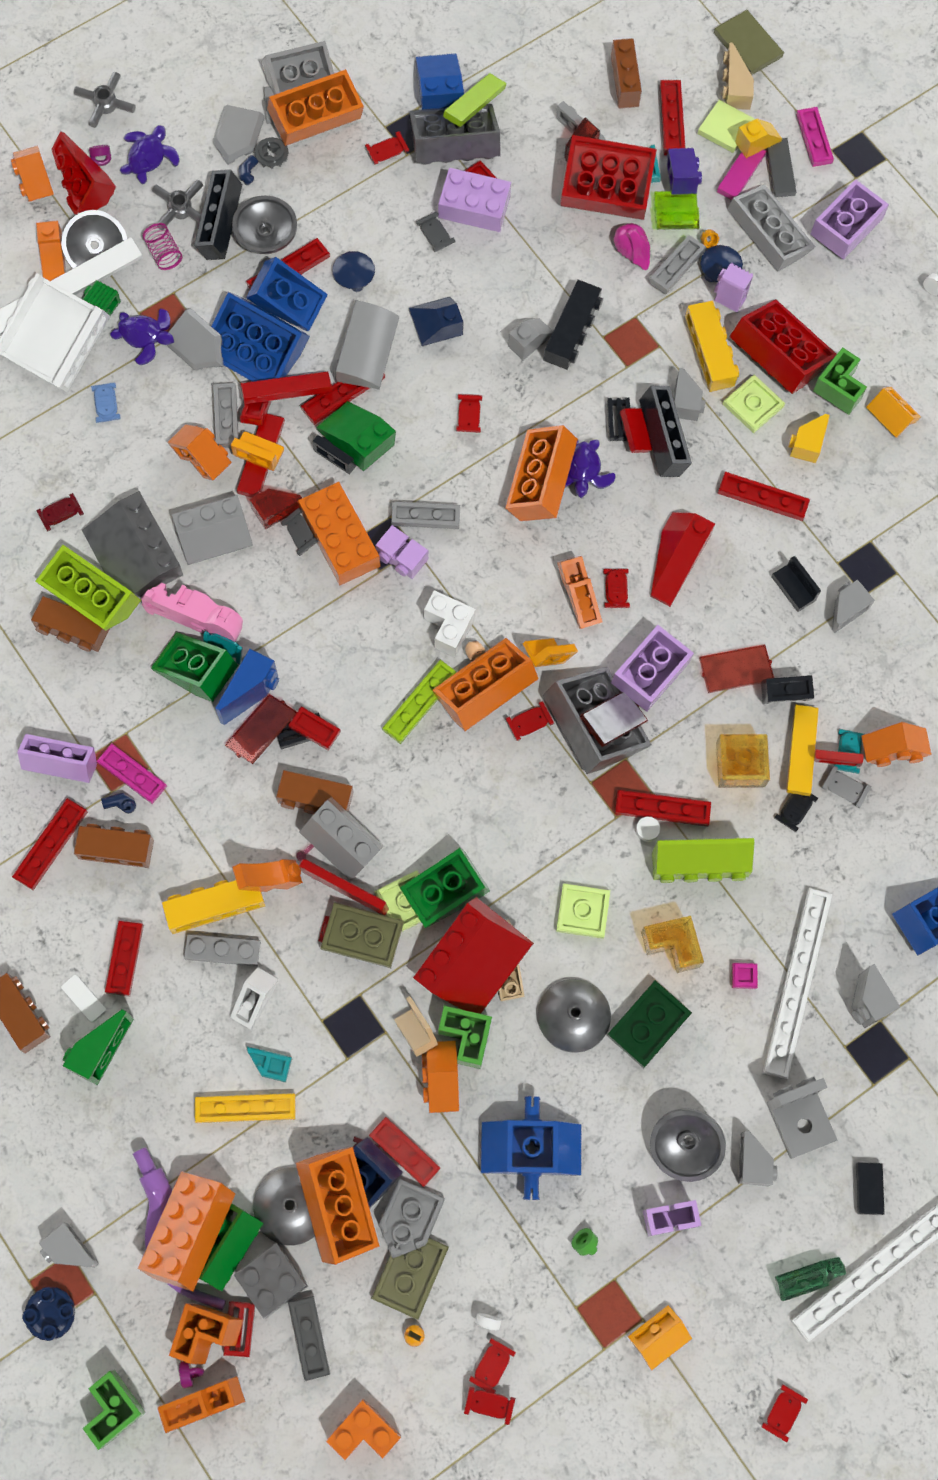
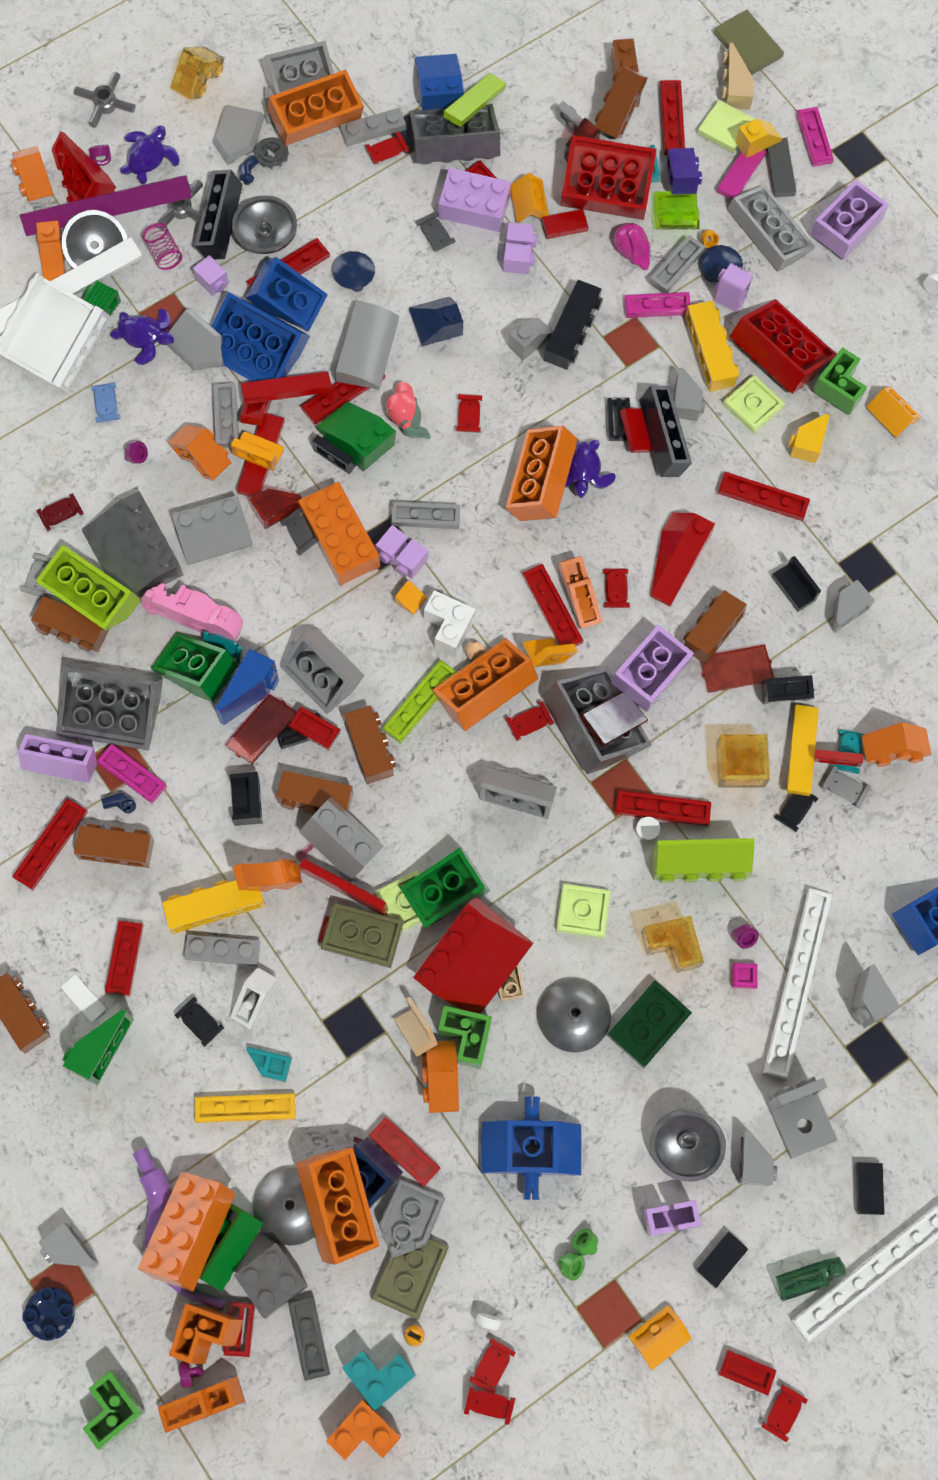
none -> magenta tile [20,175,193,236]
none -> light grey piece [20,554,52,597]
none -> flat silver slope [56,663,163,750]
none -> magenta tile [124,441,148,464]
none -> clear yellow brick [170,46,225,99]
none -> black piece [174,997,224,1047]
none -> lavender brick [193,255,229,296]
none -> black panel [229,772,263,826]
none -> light grey slope [280,628,365,714]
none -> light grey plate [340,108,406,147]
none -> teal brick [342,1350,416,1411]
none -> dark orange brick [344,705,396,784]
none -> coral hair [386,382,430,439]
none -> light orange slope [395,580,427,615]
none -> light grey slope [480,767,557,819]
none -> lavender piece [503,222,537,274]
none -> light orange panel [511,173,549,223]
none -> red tile [522,564,584,646]
none -> red tile [542,209,589,239]
none -> bright green tile [558,1252,585,1281]
none -> dark orange brick [594,66,648,139]
none -> dark pink tile [624,292,691,318]
none -> dark orange brick [683,590,747,664]
none -> black tile [696,1232,748,1288]
none -> red tile [718,1350,777,1396]
none -> magenta tile [731,924,759,949]

